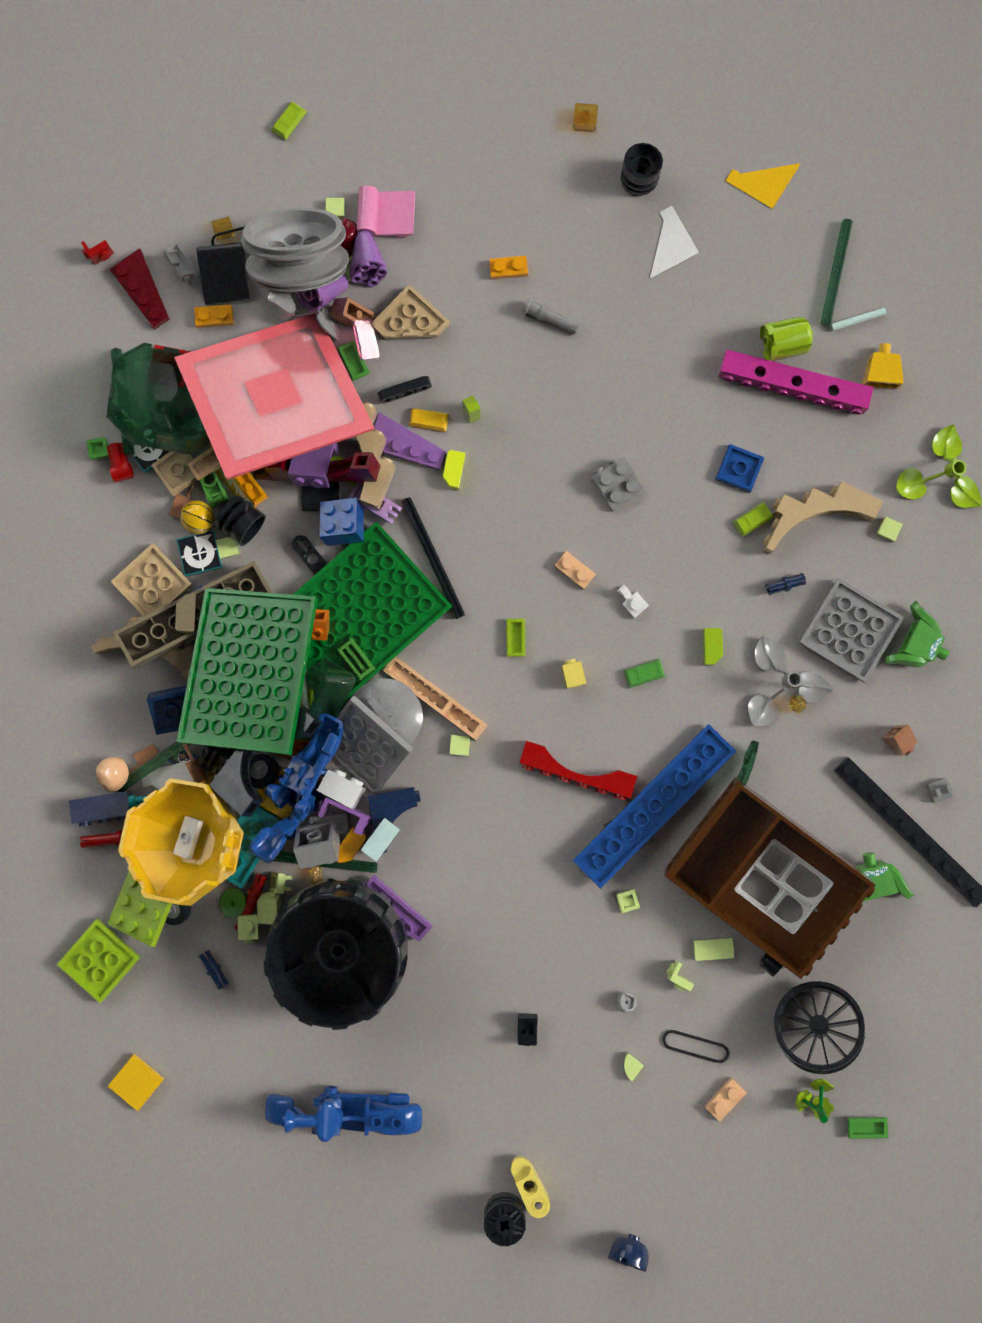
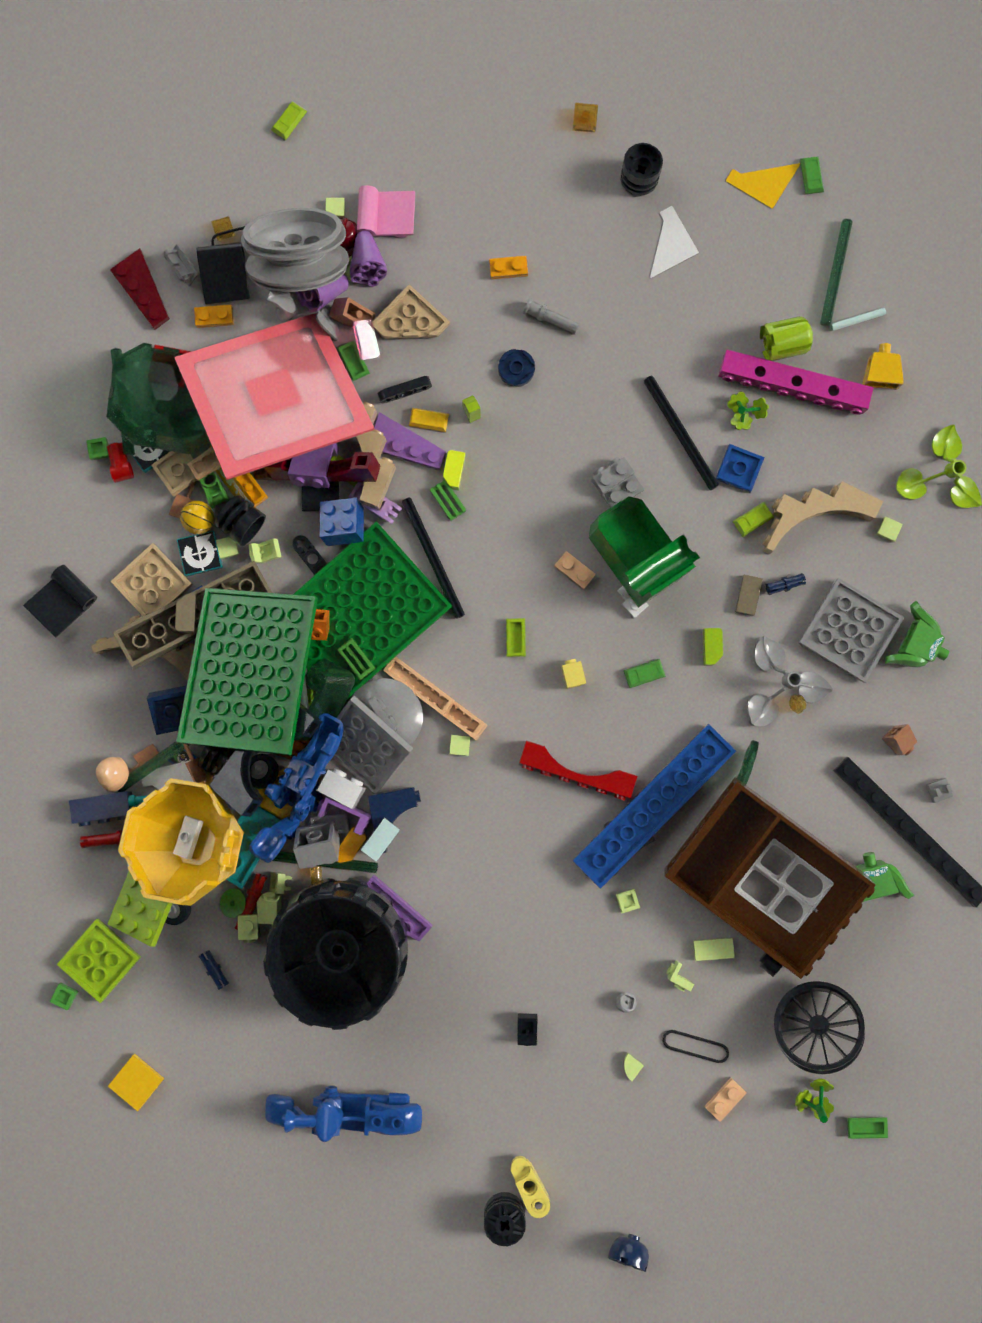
red bracket [81,240,114,265] -> none
none -> black door [23,565,97,638]
none -> bright green plate [50,983,78,1010]
none -> yellowish green bracket [248,538,281,563]
none -> bright green tile [430,479,466,521]
none -> dark blue tile [498,349,535,387]
none -> green piece [589,496,700,608]
none -> black axle [644,375,719,490]
none -> lime plant [727,392,769,430]
none -> dark tan tile [735,574,763,616]
none -> bright green tile [800,156,824,194]

